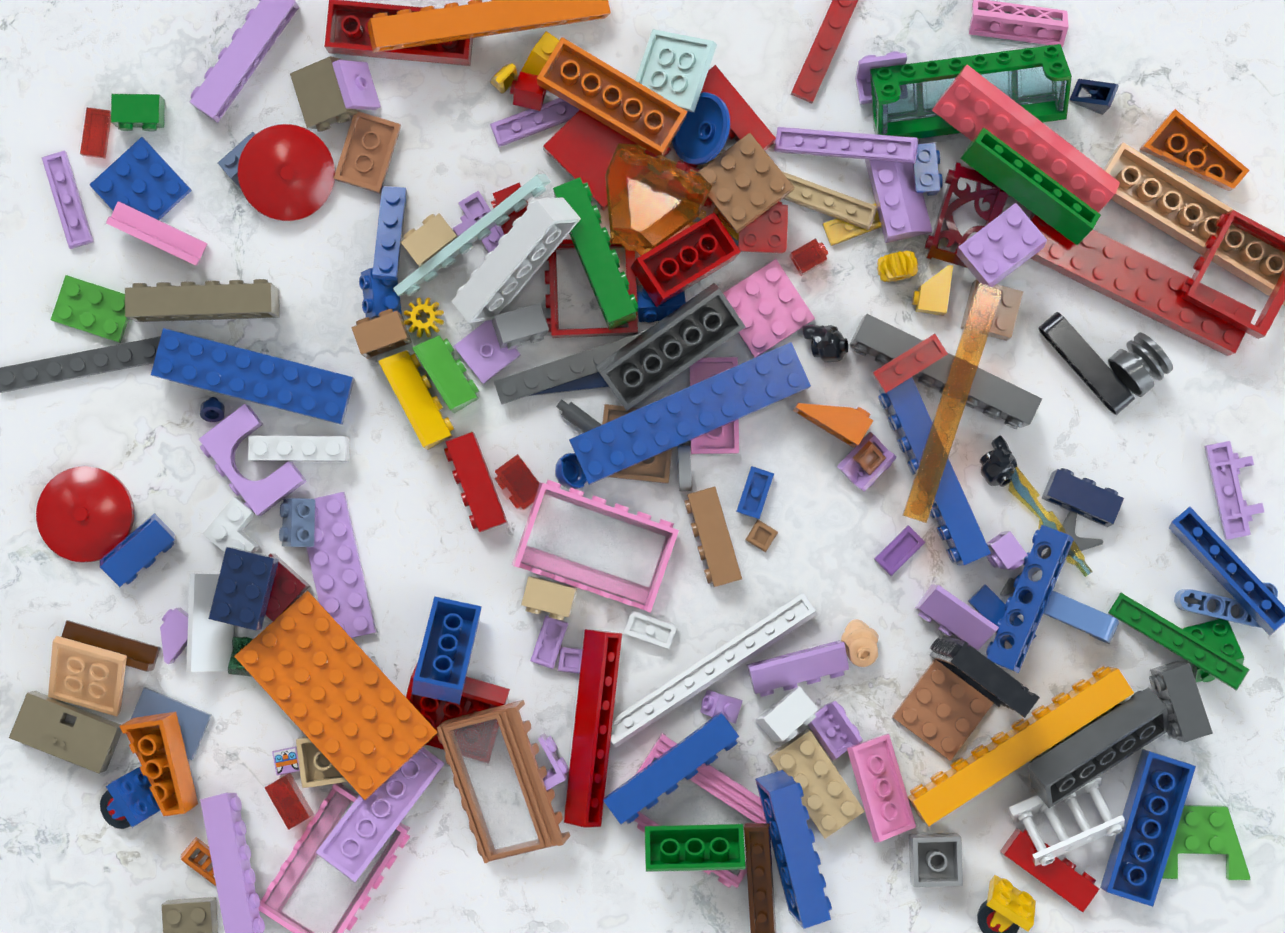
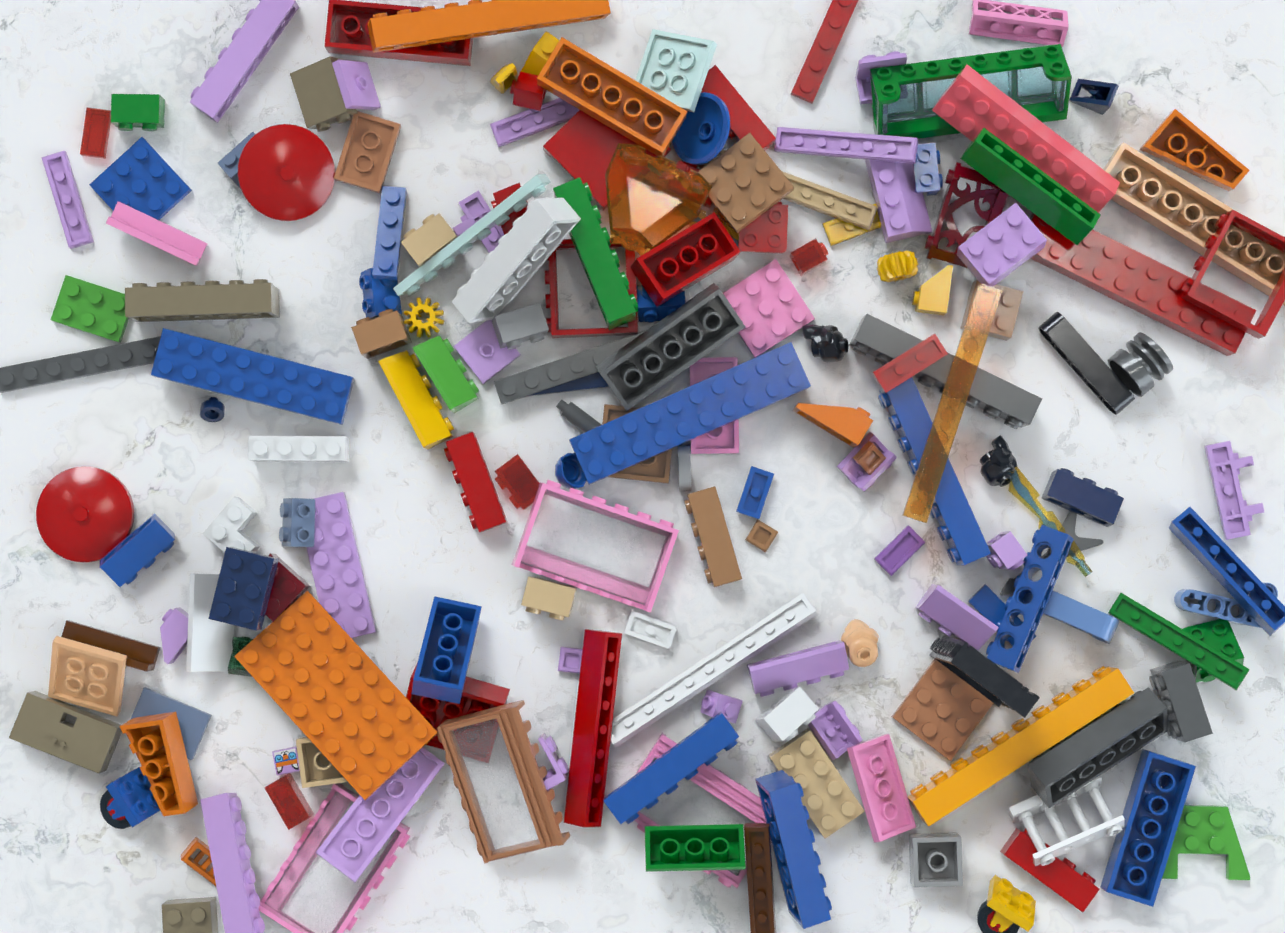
lavender arch [199,404,306,516] -> none
lavender plate [530,615,569,669] -> none

